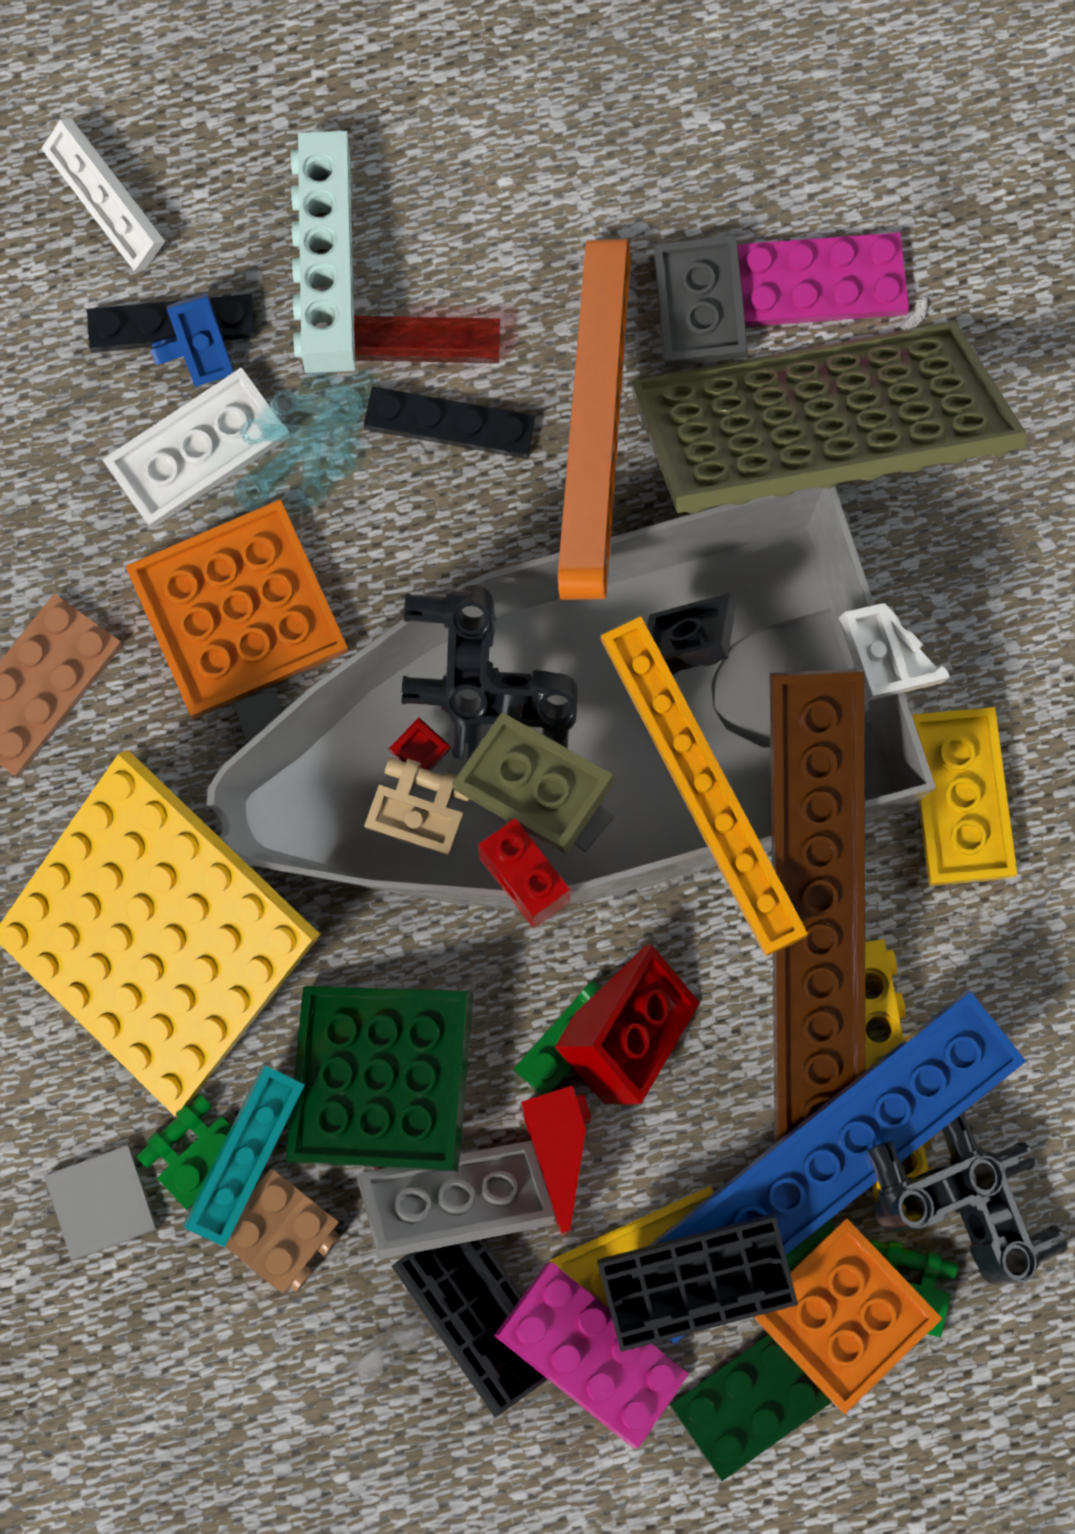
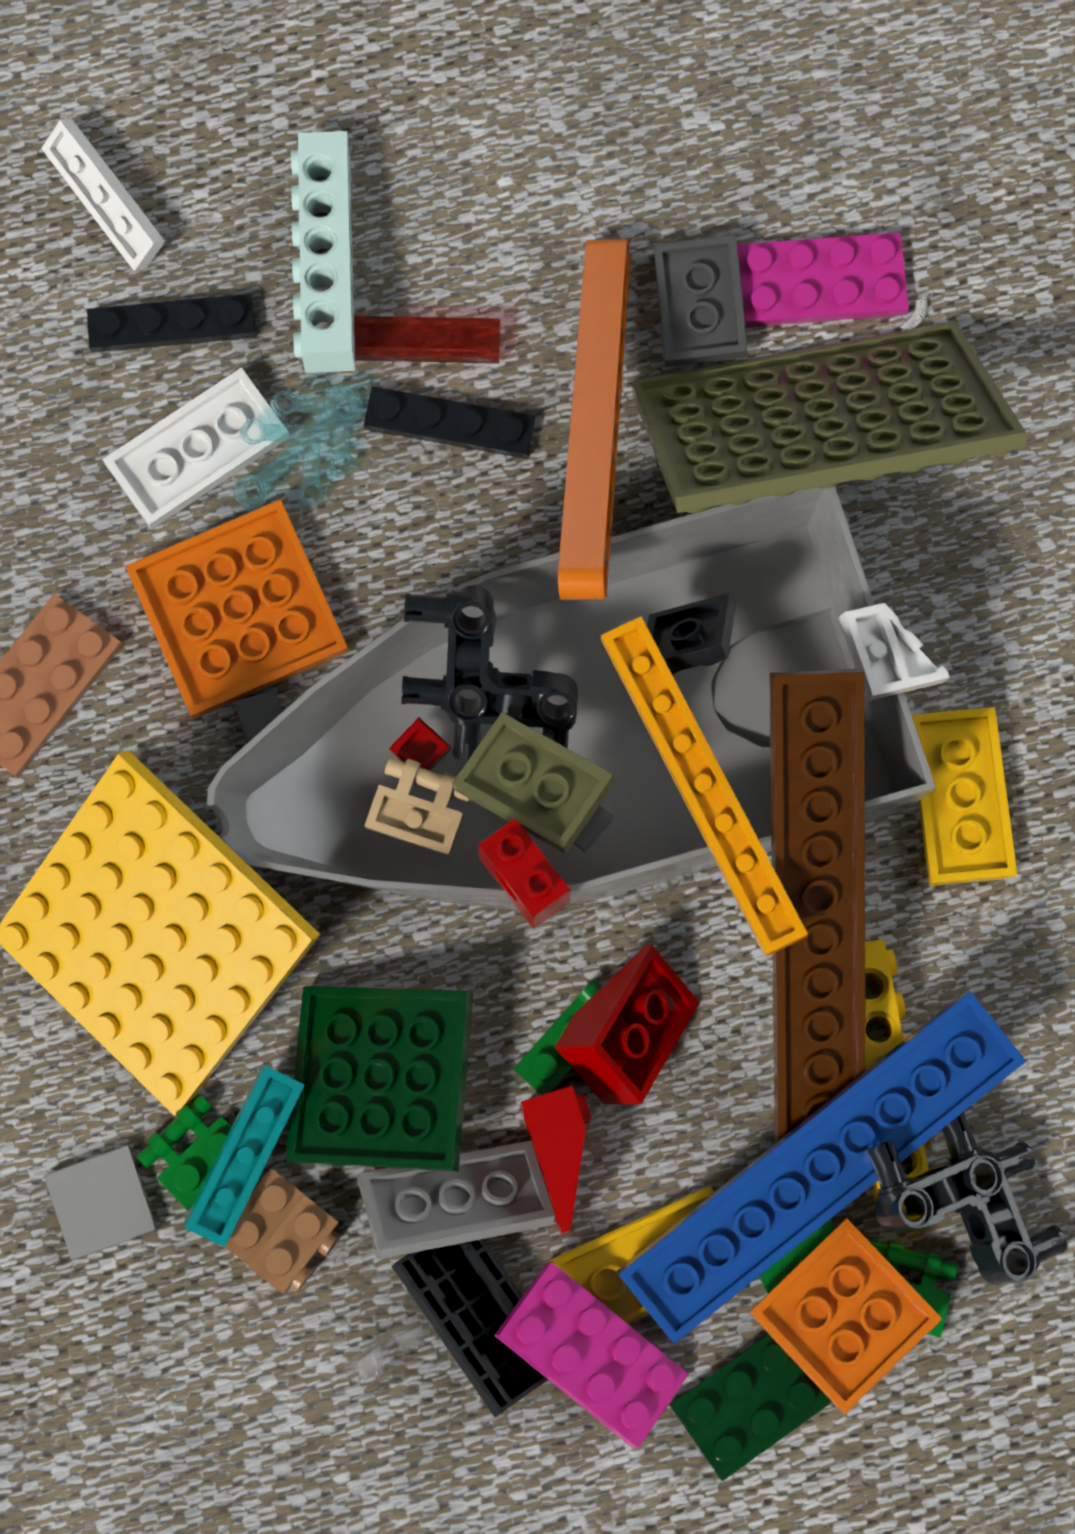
blue plate [150,293,235,387] -> none
black piece [597,1213,798,1352] -> none

